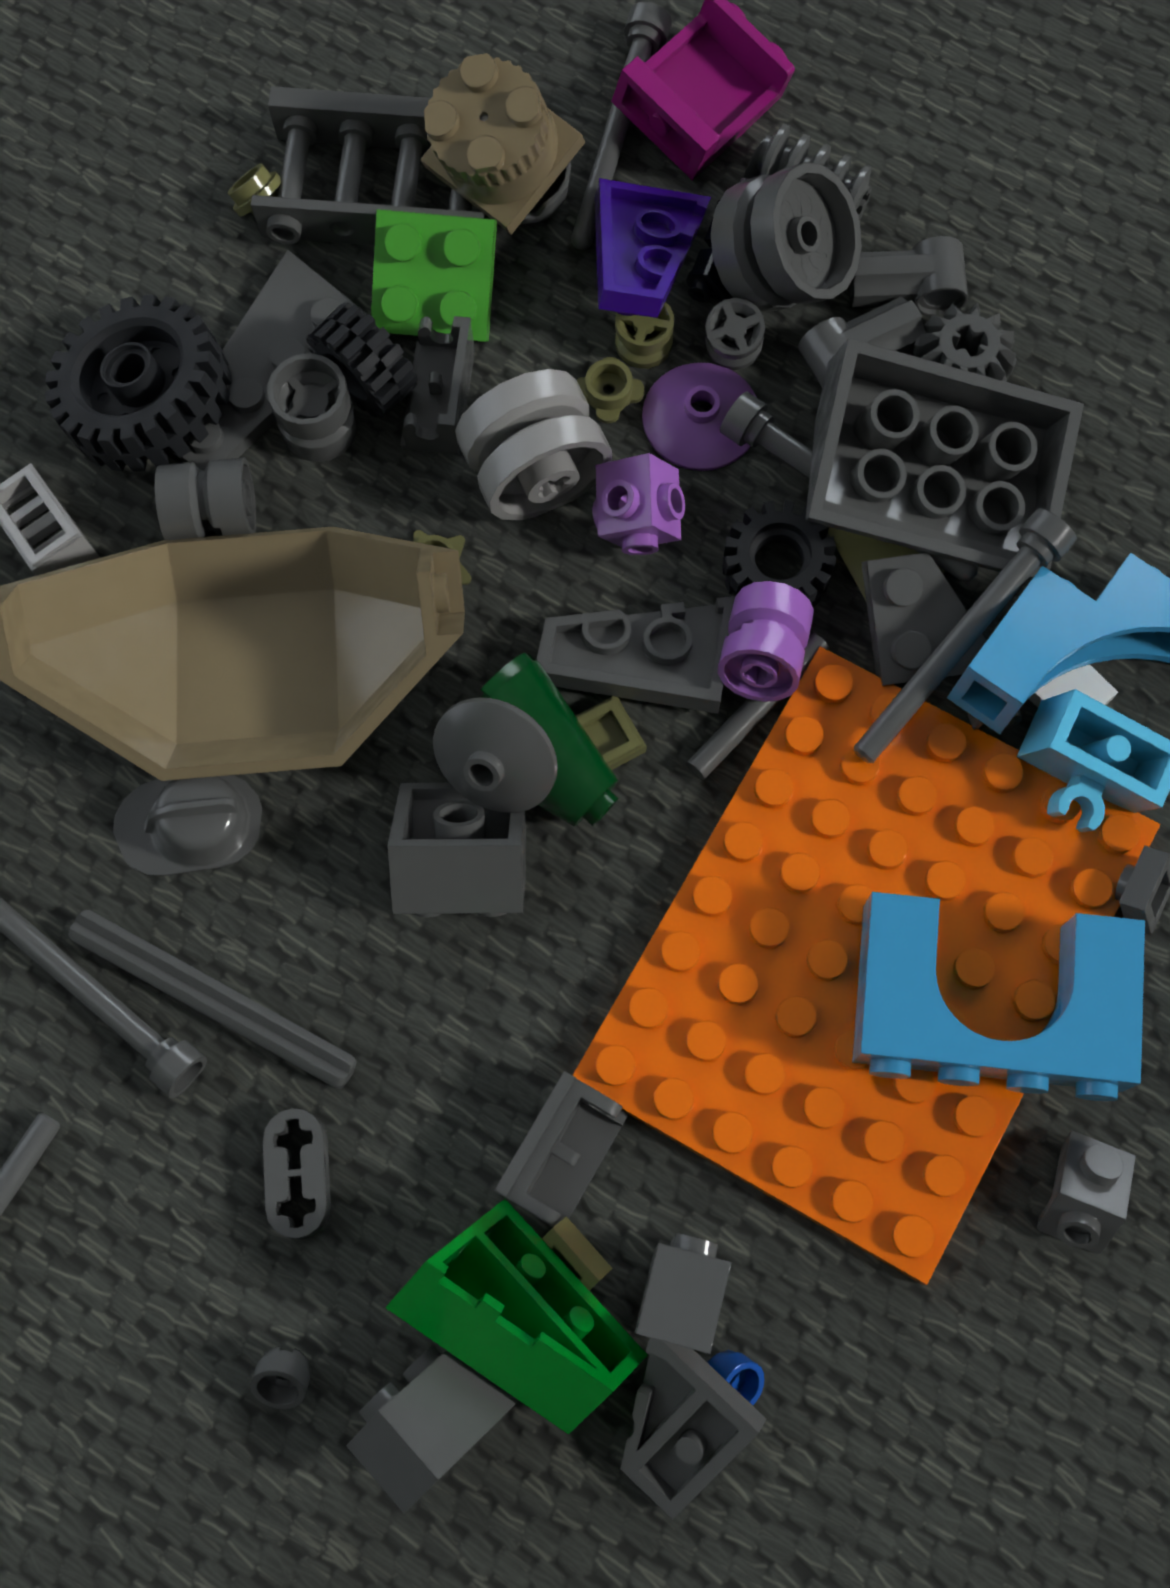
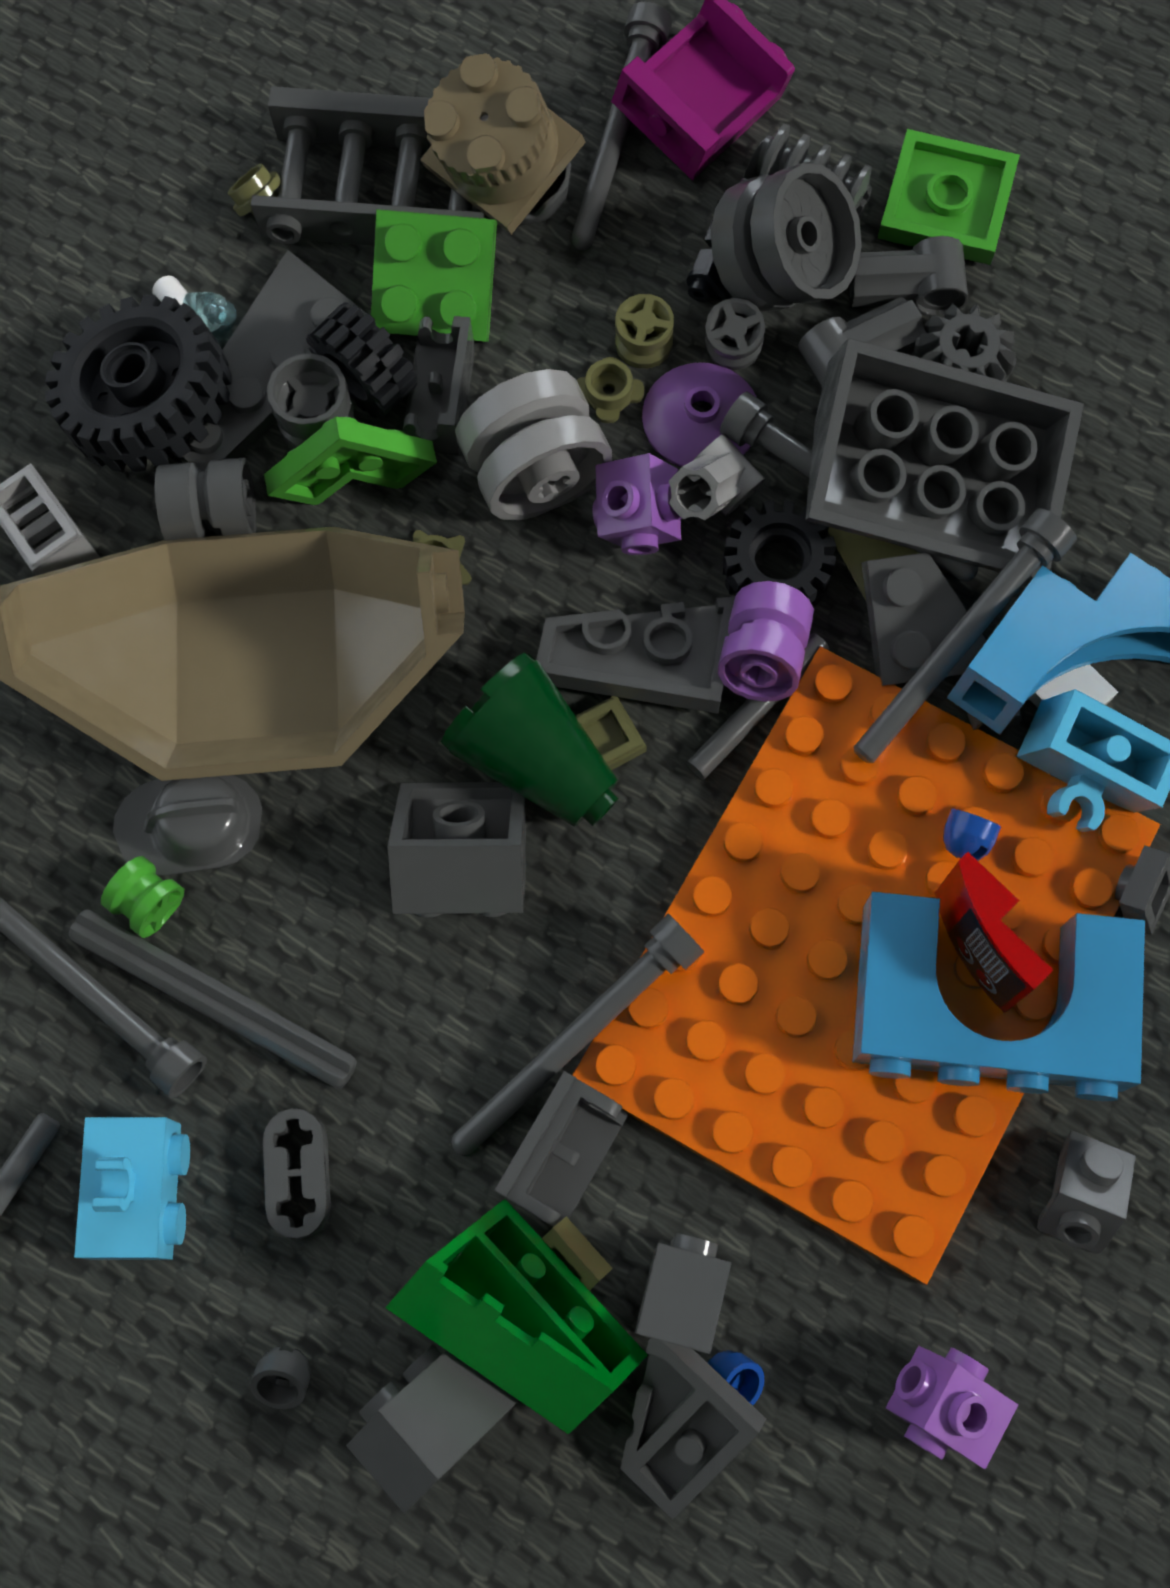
dark grey dish [433,697,558,813] -> none
dark purple wing [594,178,711,318] -> none
none -> medium azure brick [74,1117,190,1260]
none -> bright green wheel [101,856,184,938]
none -> clear light blue arm [152,276,237,332]
none -> bright green plate [264,416,437,505]
none -> dark grey piece [451,913,705,1156]
none -> light grey piece [668,434,765,520]
none -> bright green plate [878,129,1020,265]
none -> medium lavender brick [886,1346,1018,1469]
none -> red slope [934,852,1053,1013]
none -> blue hinge [943,809,1001,861]

